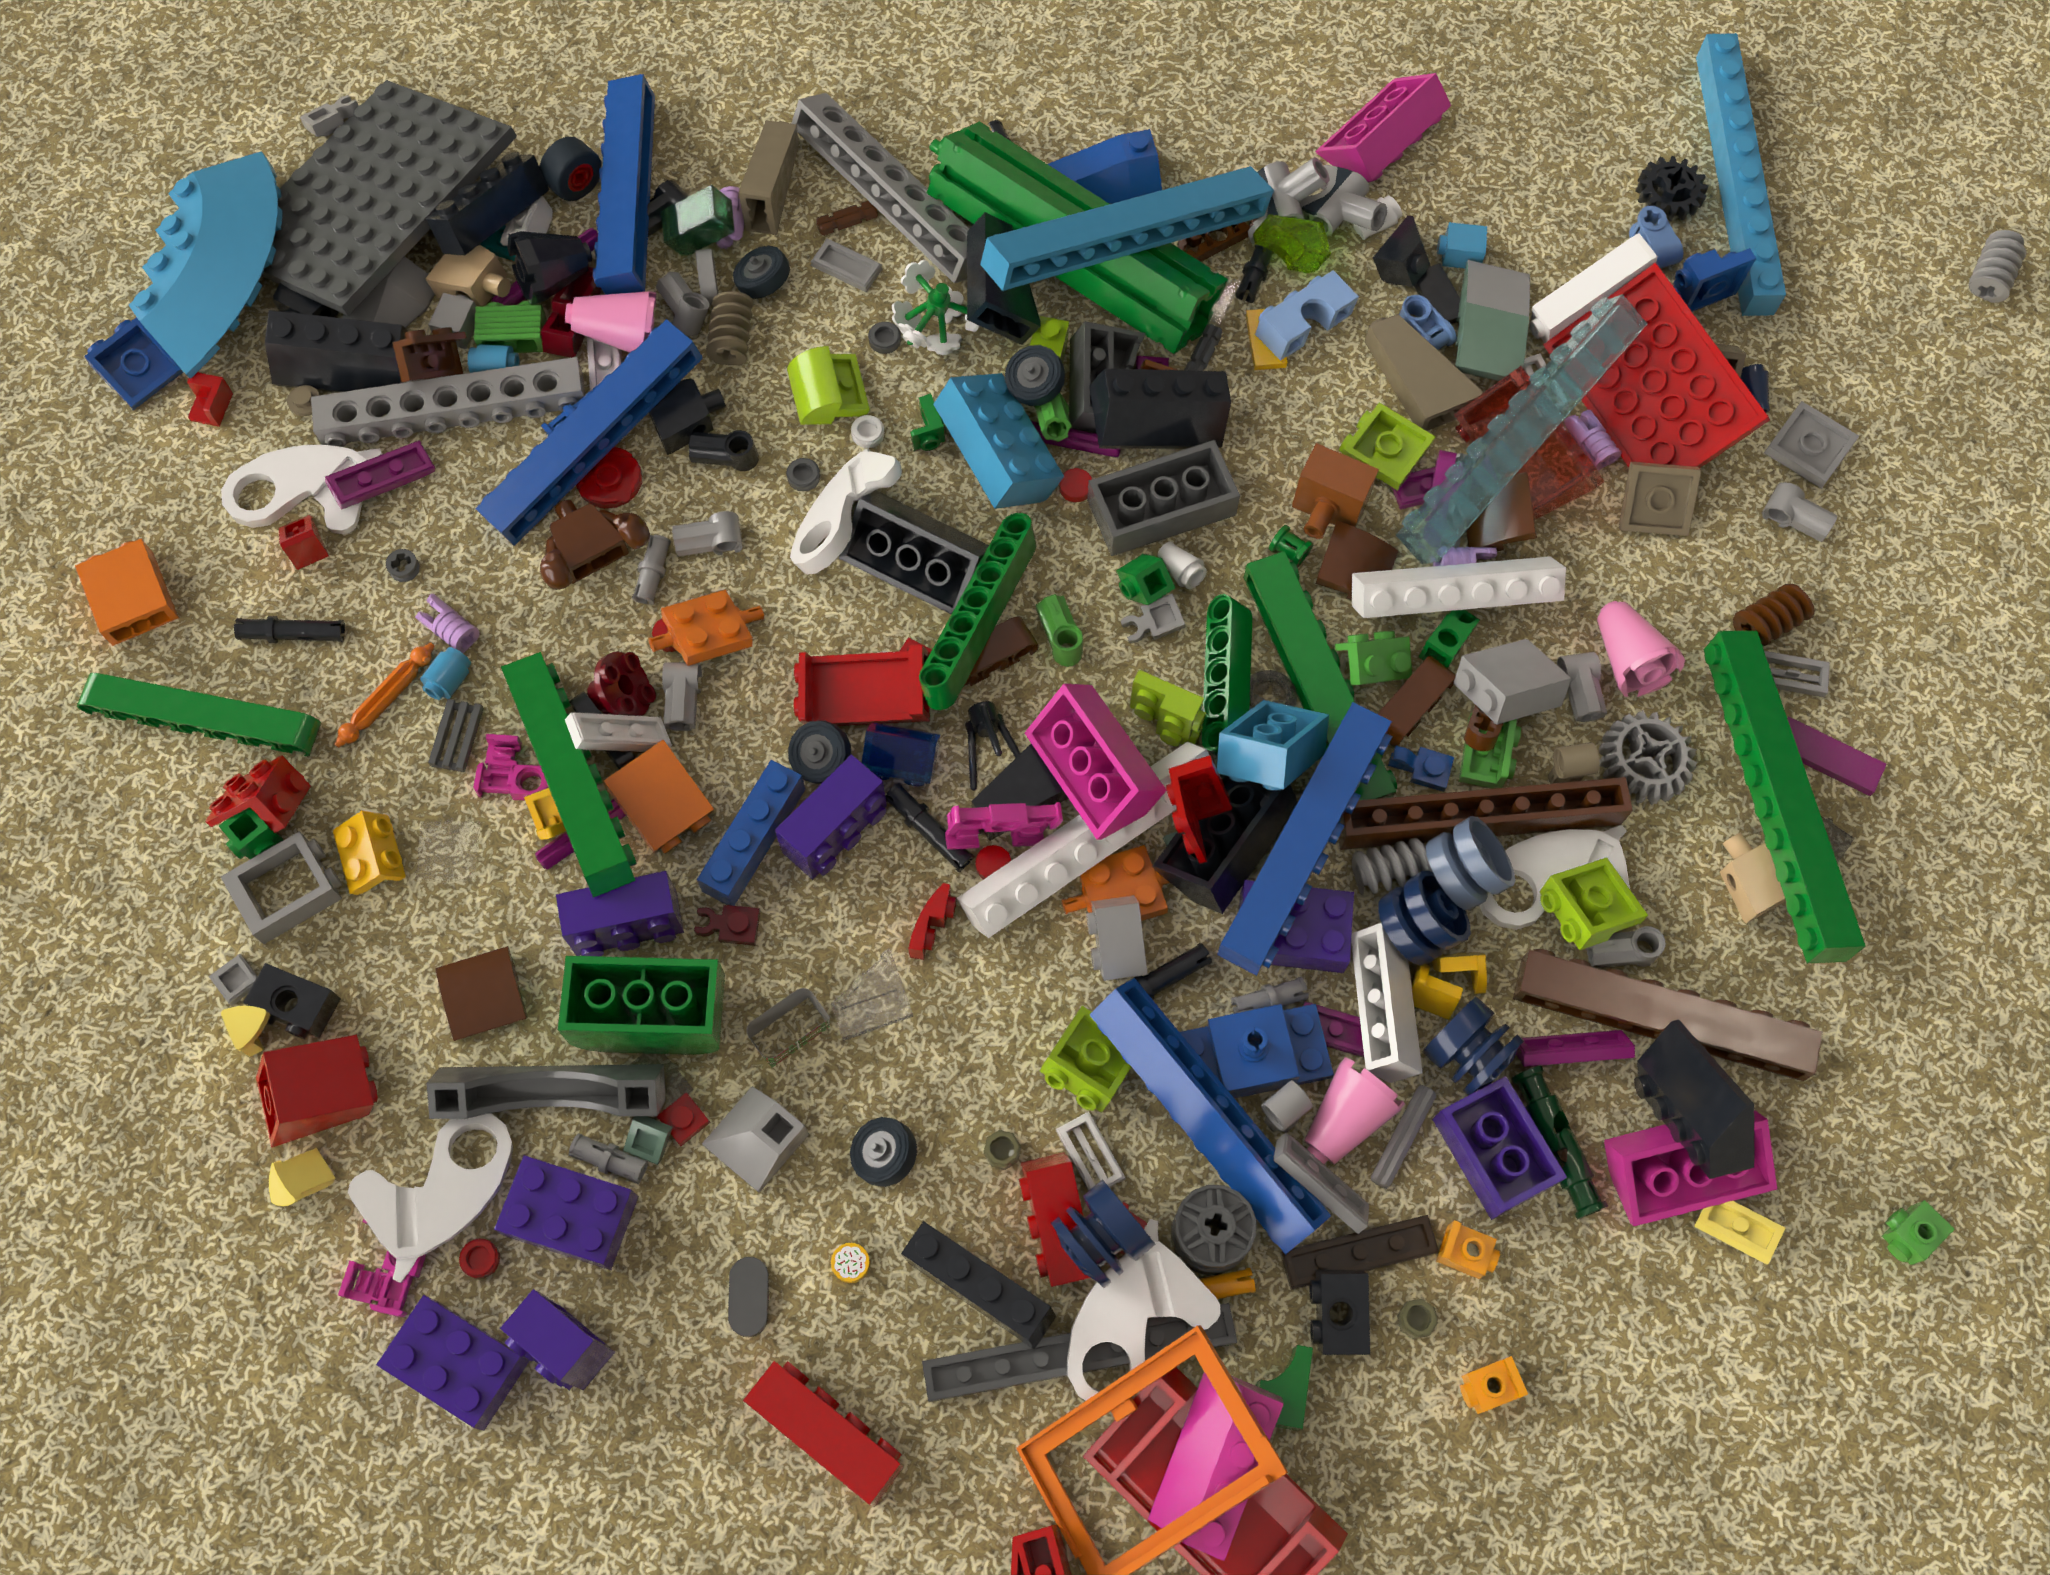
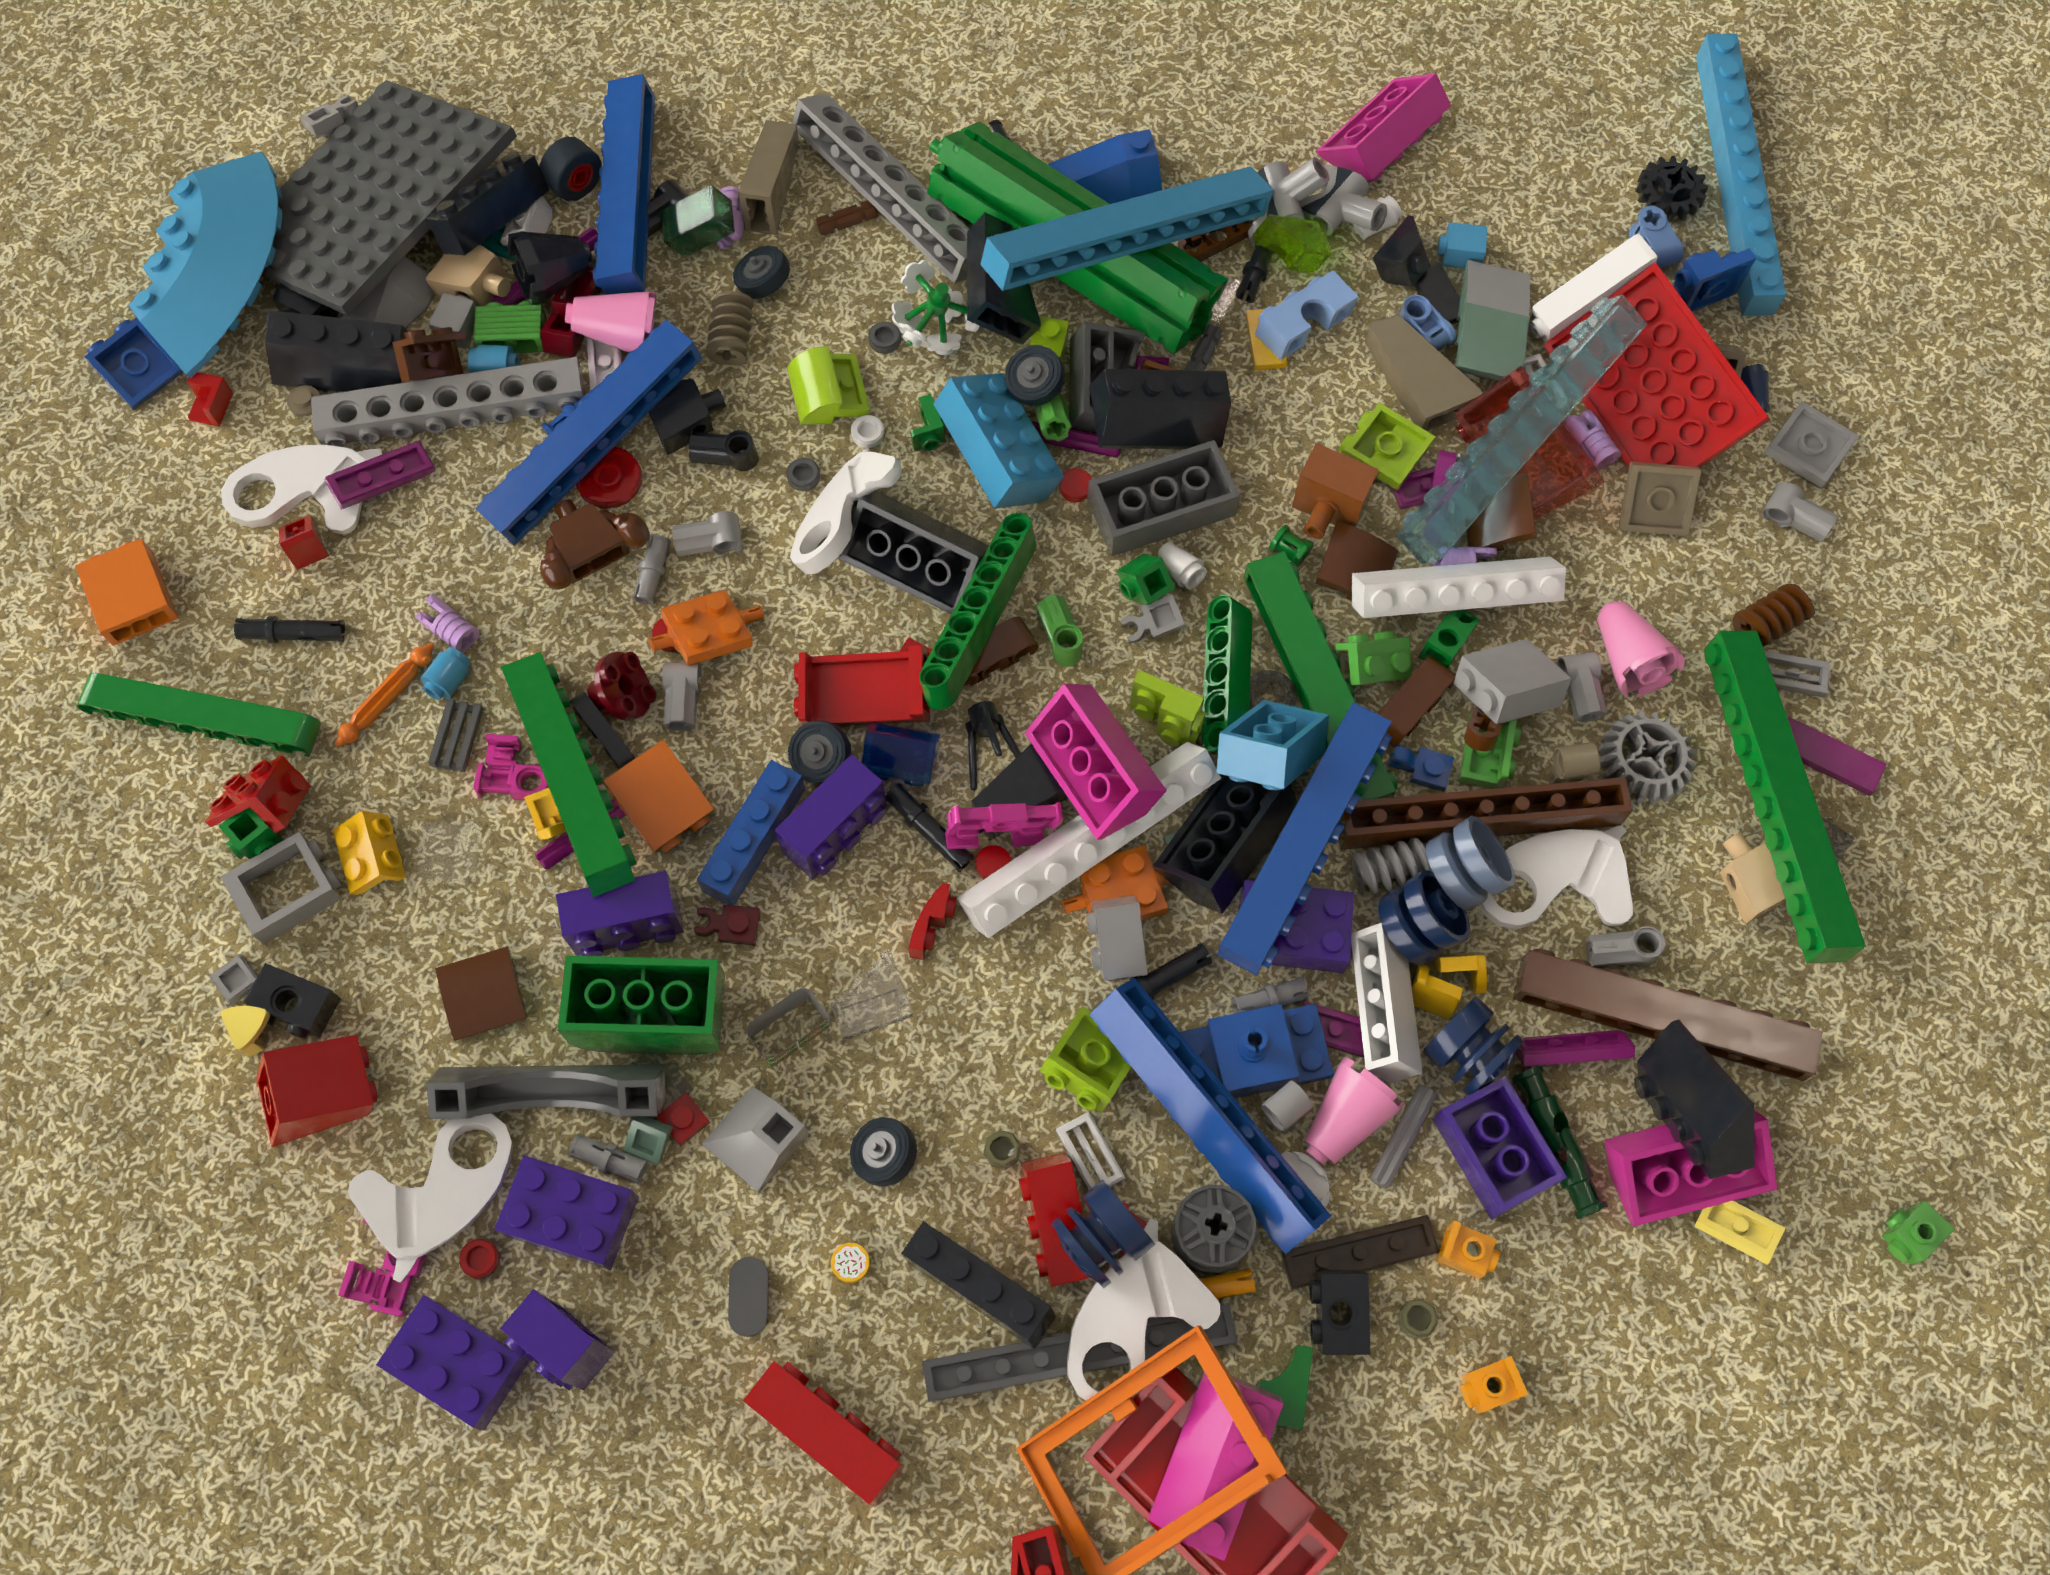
light yellow tile [269,1148,335,1206] -> none
dark grey bush [386,549,420,582] -> none
white tile [565,712,672,752] -> none
light grey piece [656,272,710,336] -> none
light grey beam [695,249,718,306] -> none
light grey tile [811,238,882,292] -> none
red bracket [1166,755,1233,864] -> none
light grey tile [1274,1132,1369,1234] -> none
lime plate [1539,857,1648,951] -> none
light grey piece [1969,230,2026,303] -> none

